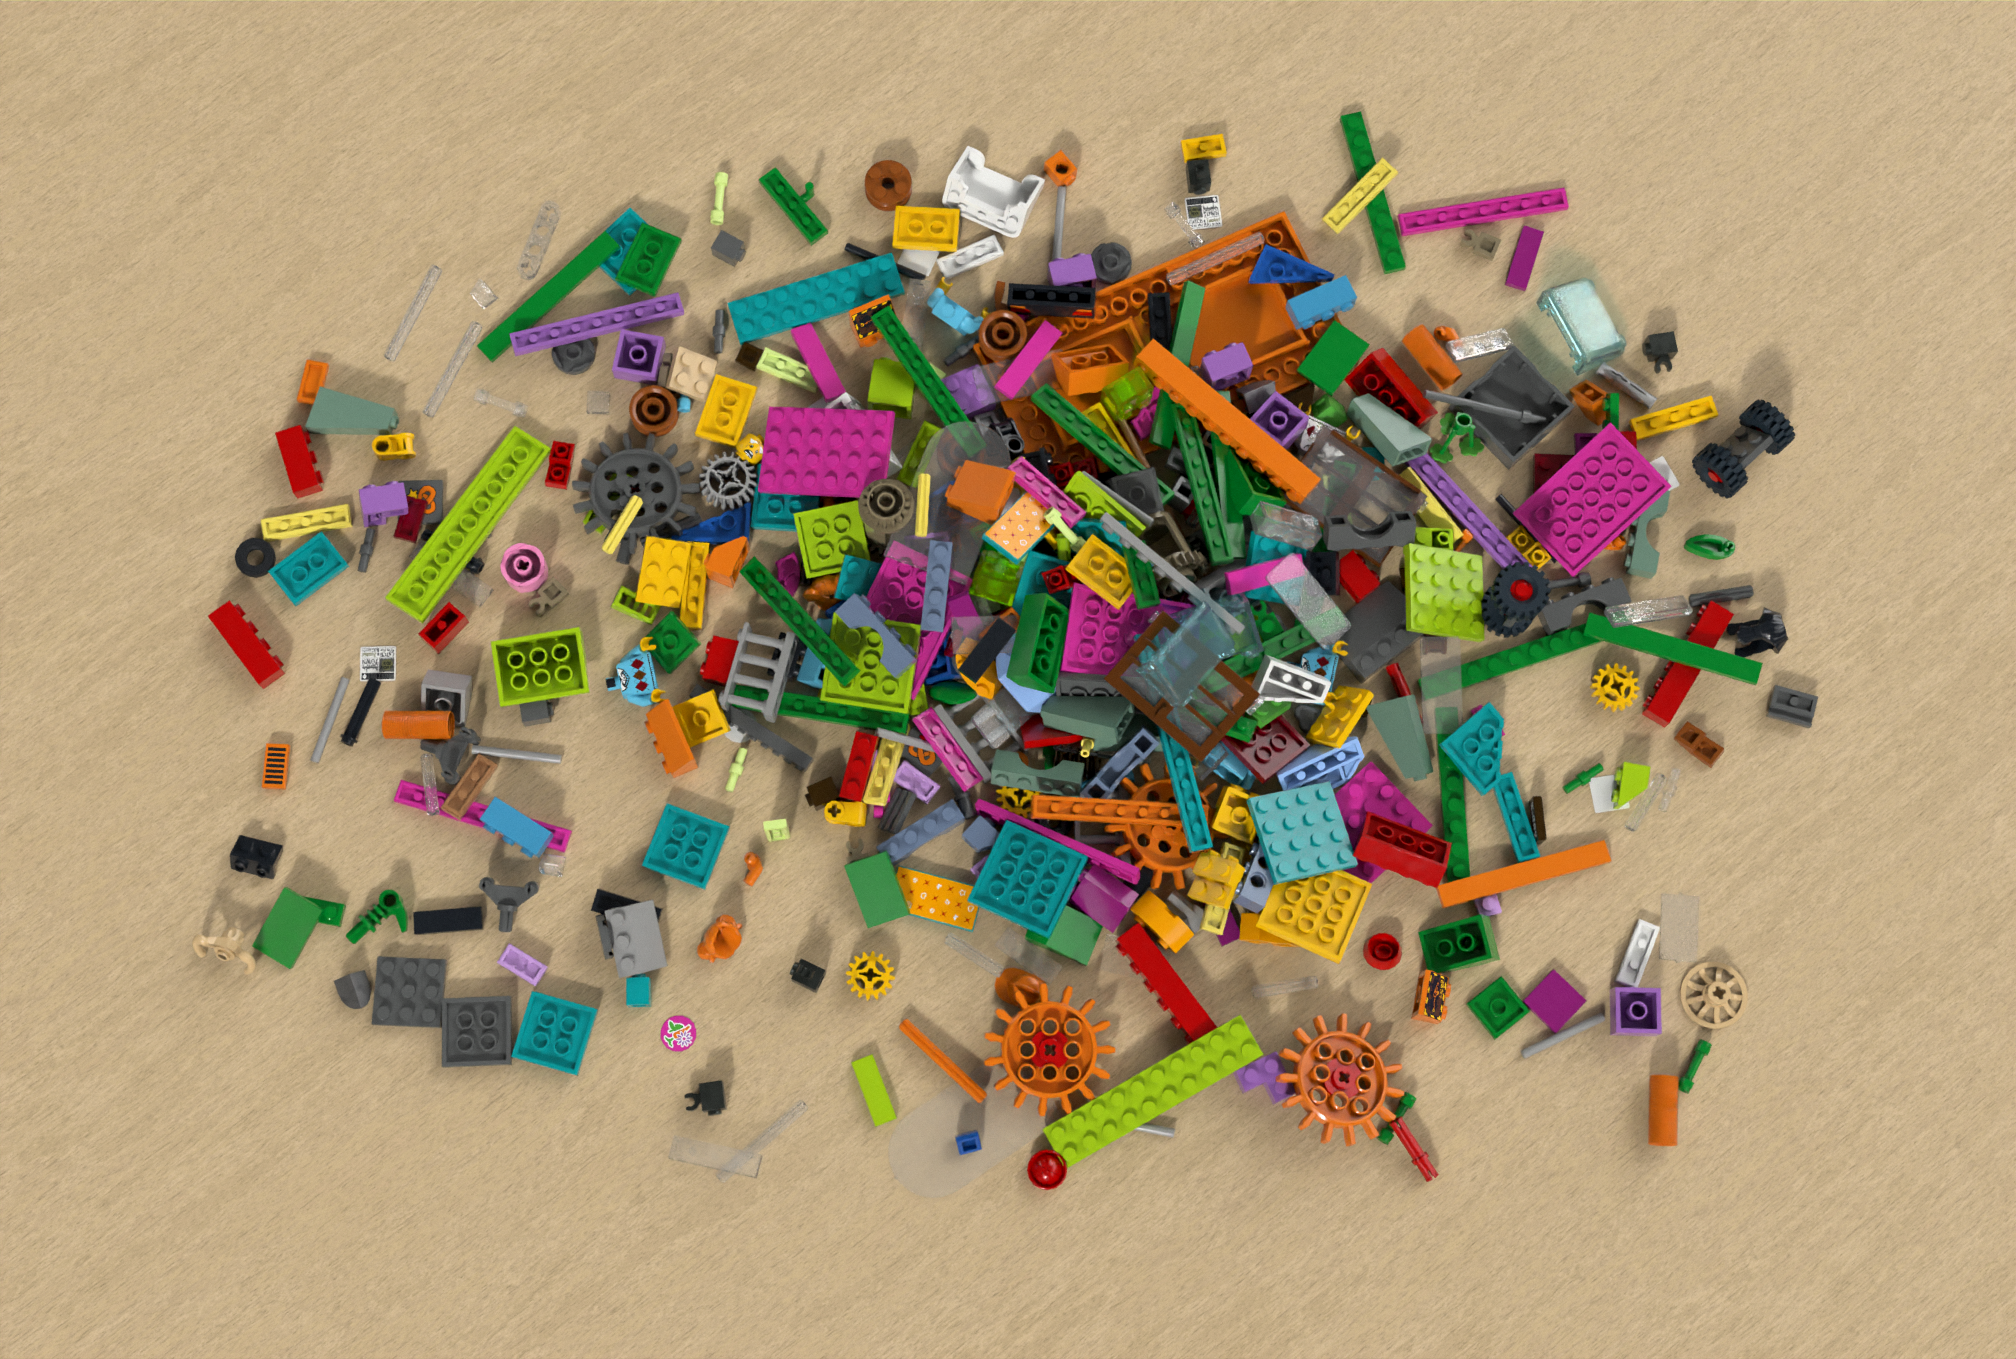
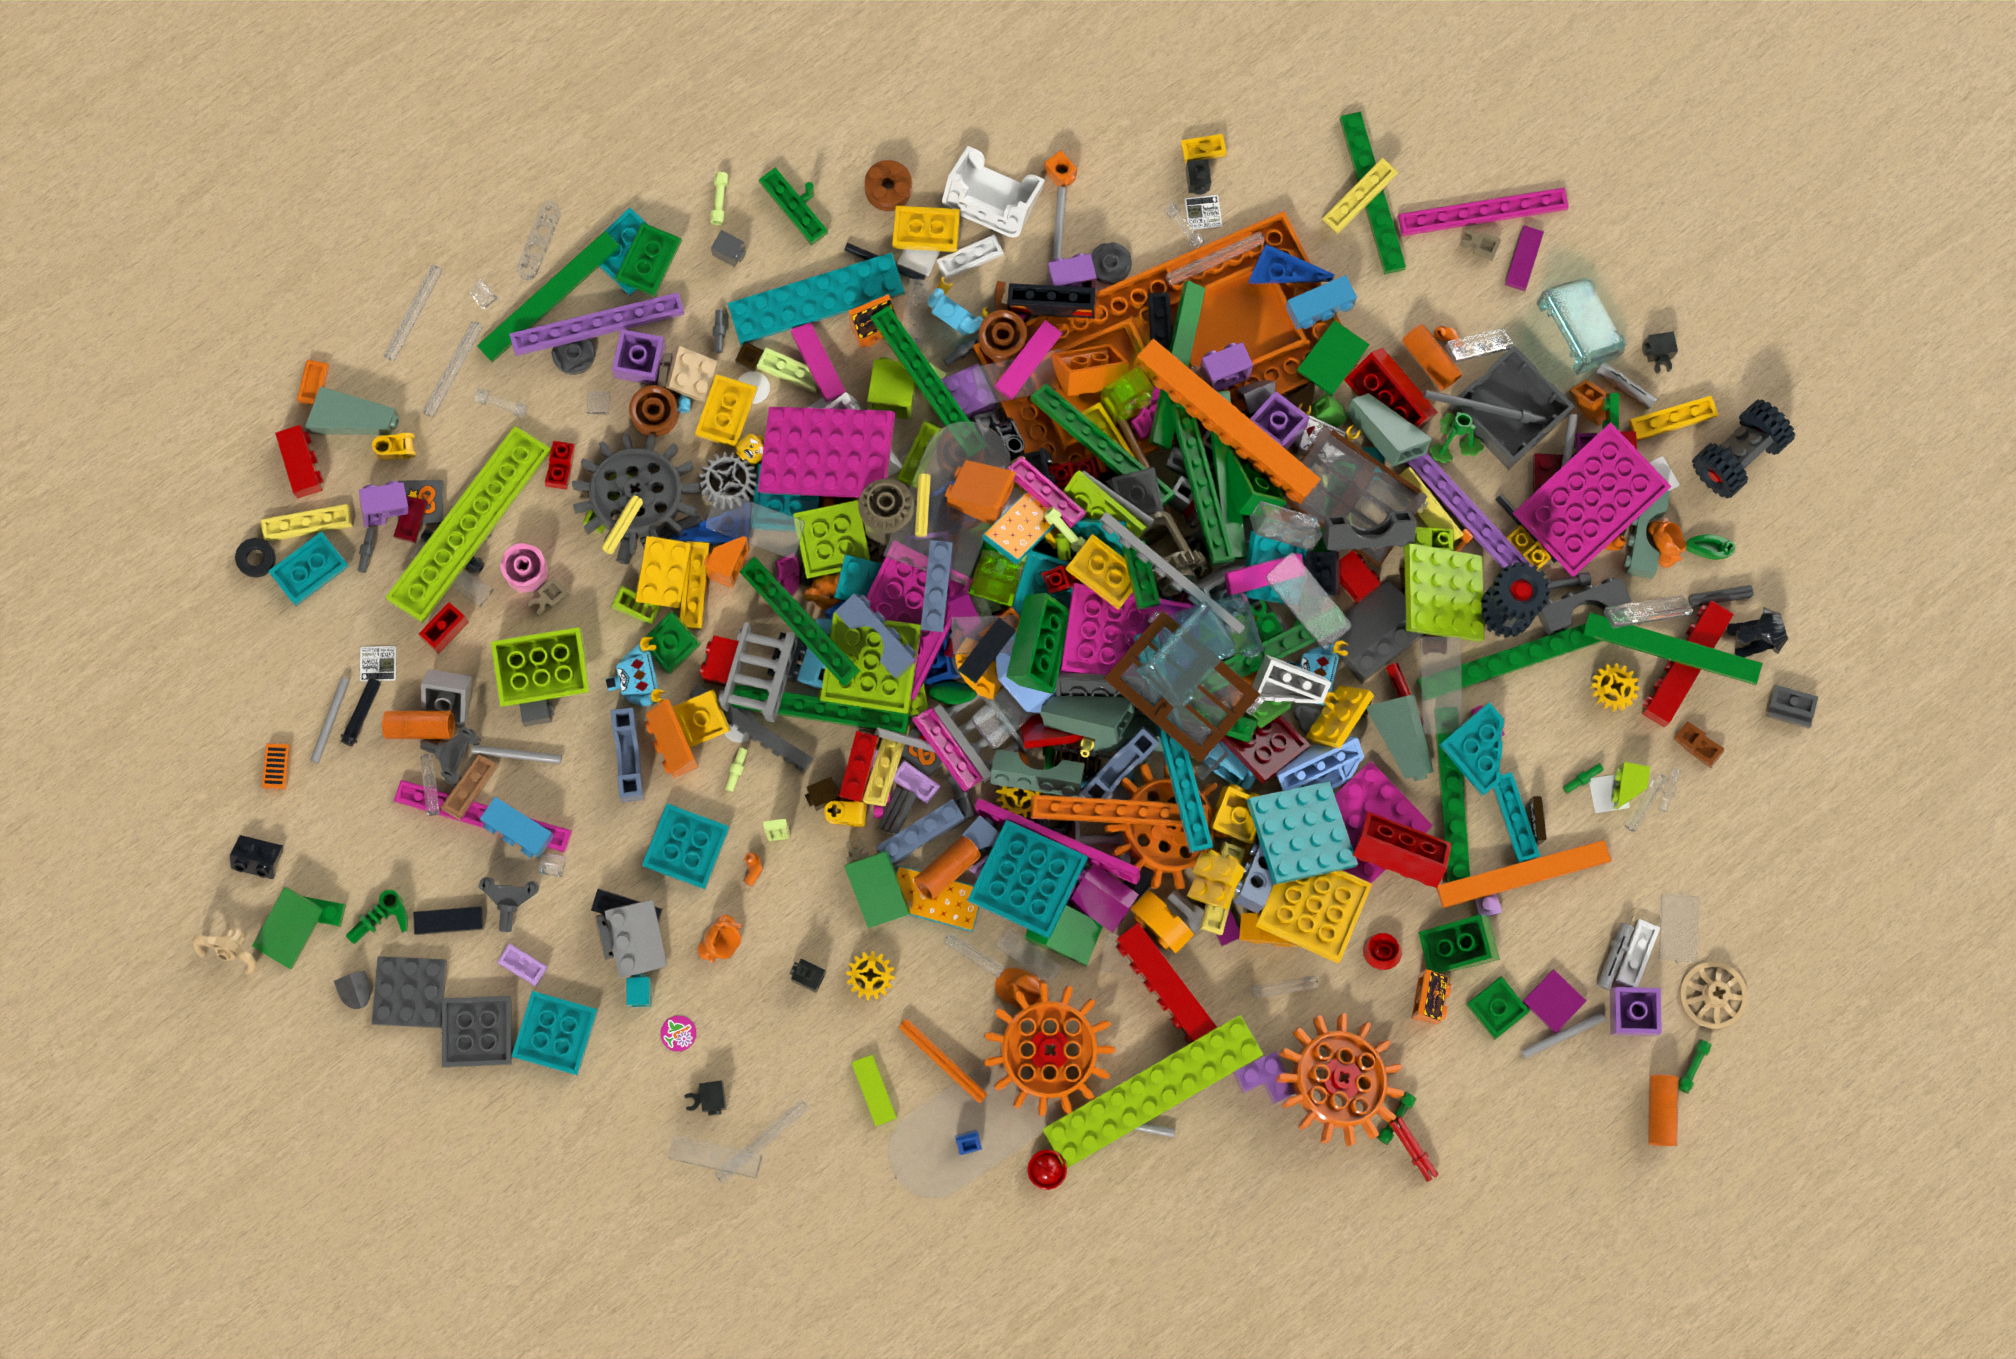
red brick [208,600,285,689] -> none
none -> sand blue arch [610,708,645,803]
none -> clear piece [706,491,805,558]
none -> white sticker [738,371,770,404]
none -> orange piece [914,836,981,900]
none -> light grey bar [1561,414,1578,468]
none -> light grey pin [1596,923,1634,990]
none -> orange hair [1647,518,1686,568]

